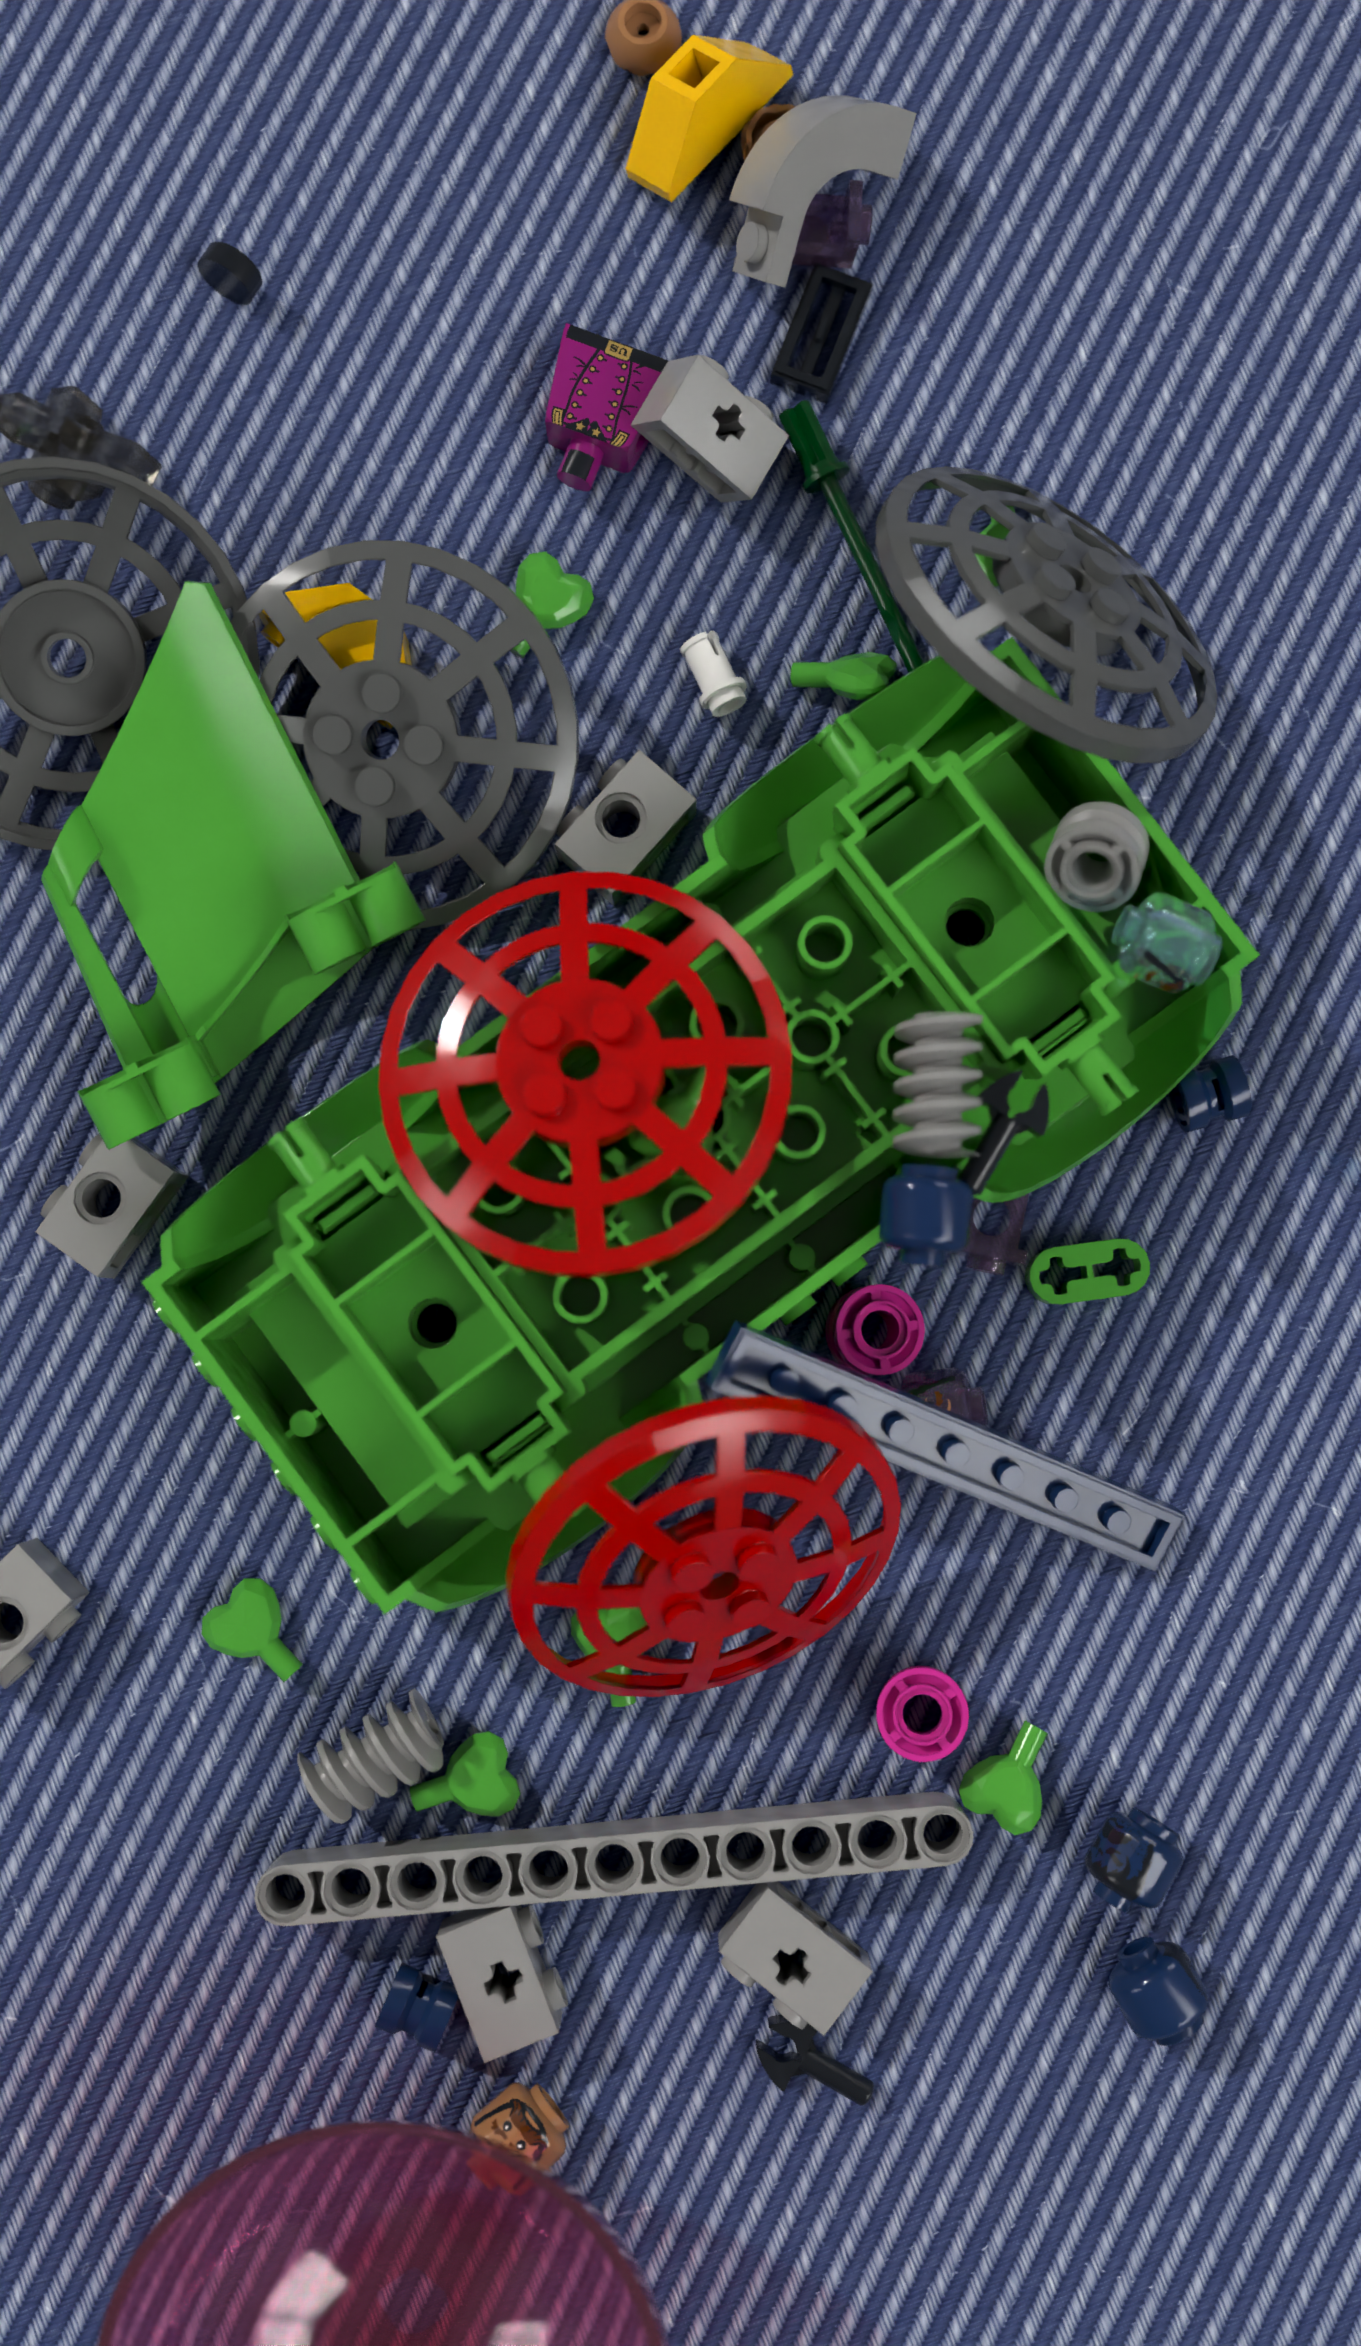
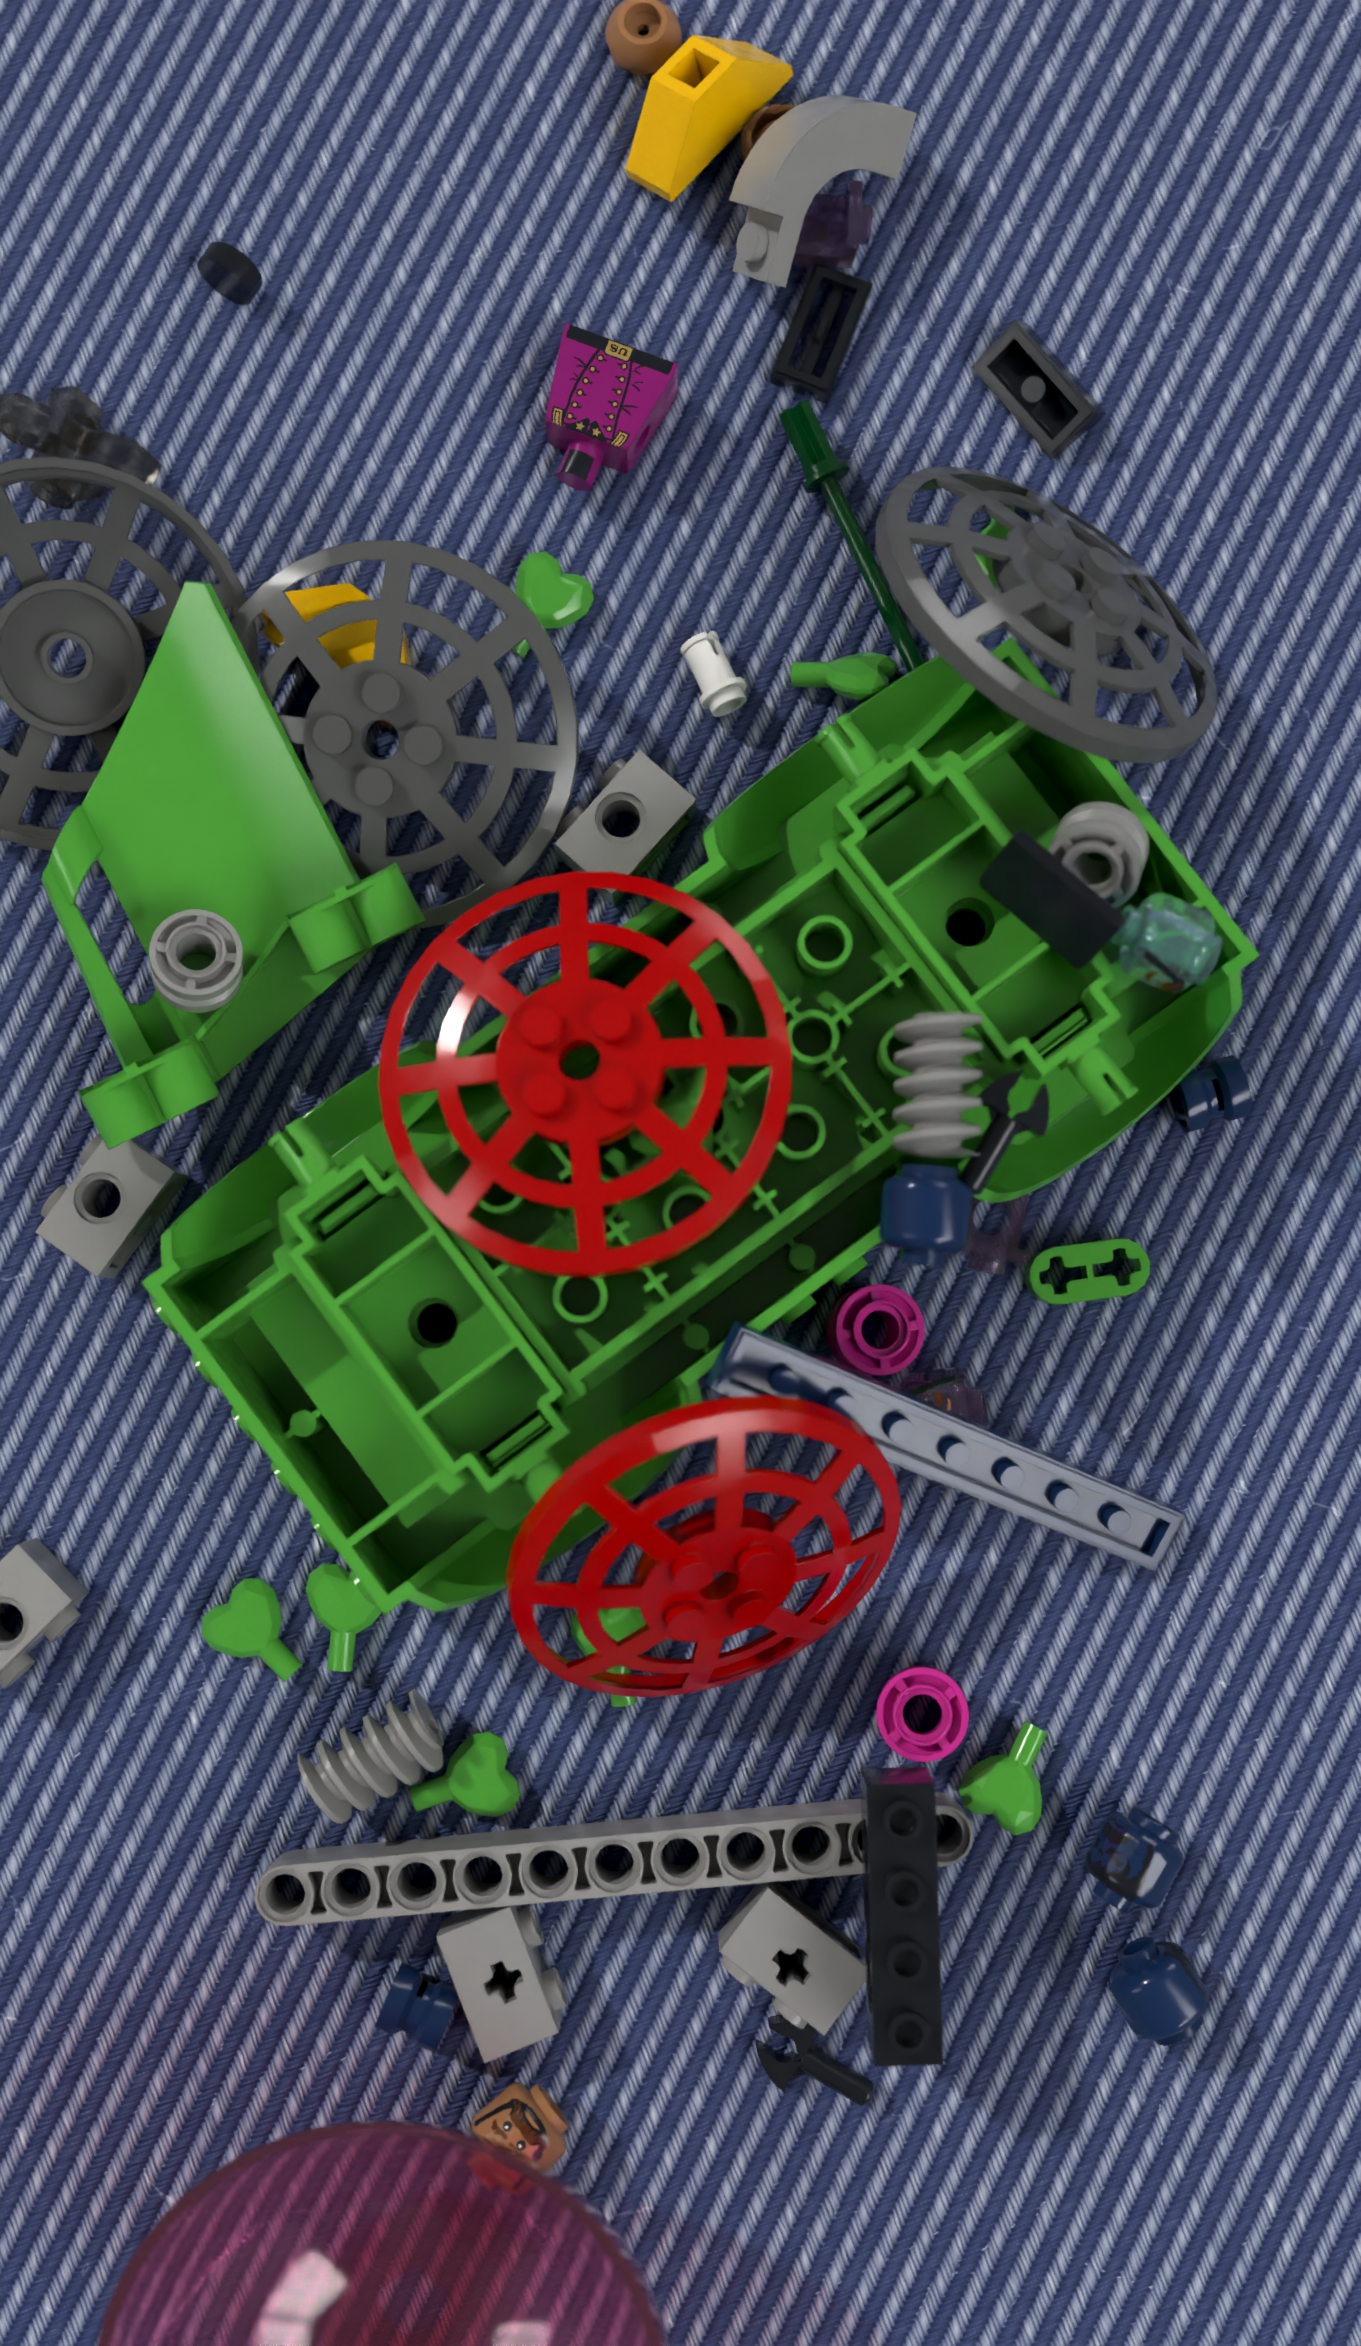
light grey brick [631,354,789,503] -> none
none -> light grey wheel [149,909,243,1013]
none -> bright green rock [306,1563,382,1672]
none -> black brick [860,1767,943,2066]
none -> black slope [971,320,1106,459]
none -> black slope [979,830,1126,969]

